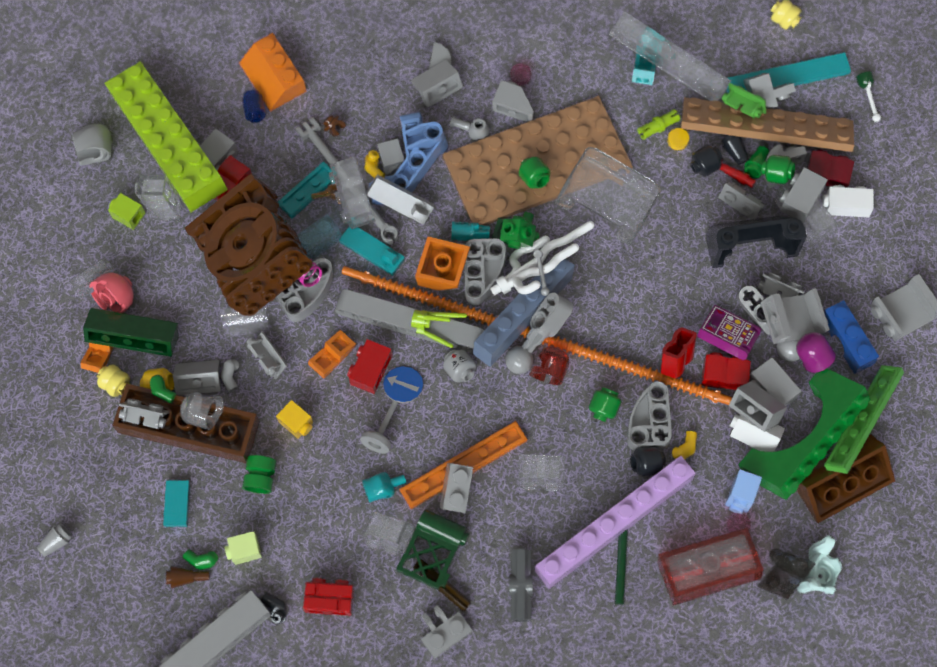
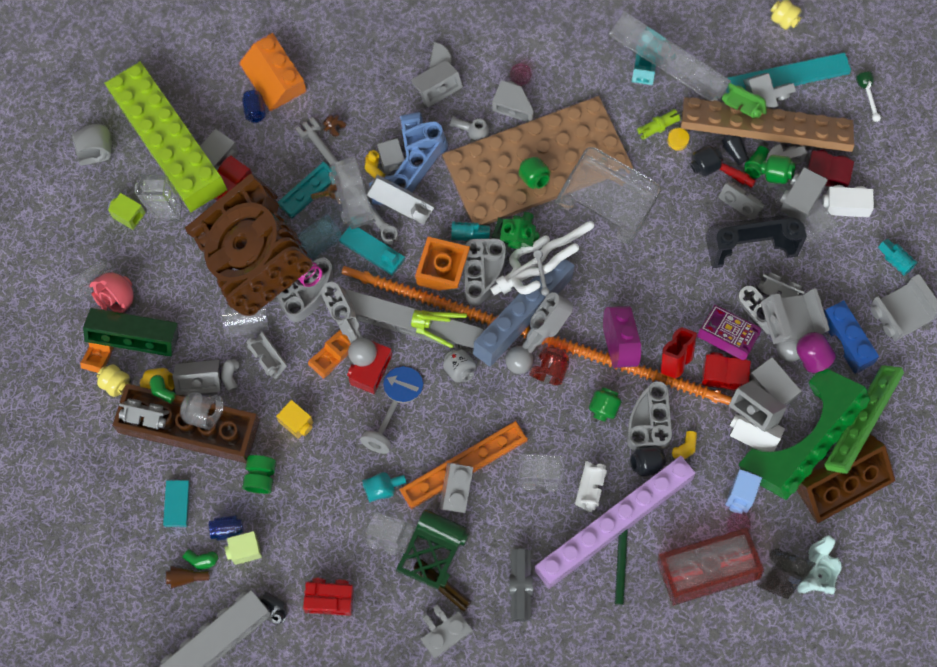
light grey cone [37,523,72,557] -> none
none -> clear blue brick [209,515,244,541]
none -> light grey beam [321,282,377,366]
none -> white hinge [575,461,607,512]
none -> magenta brick [603,306,641,368]
none -> teal hinge [878,239,918,276]

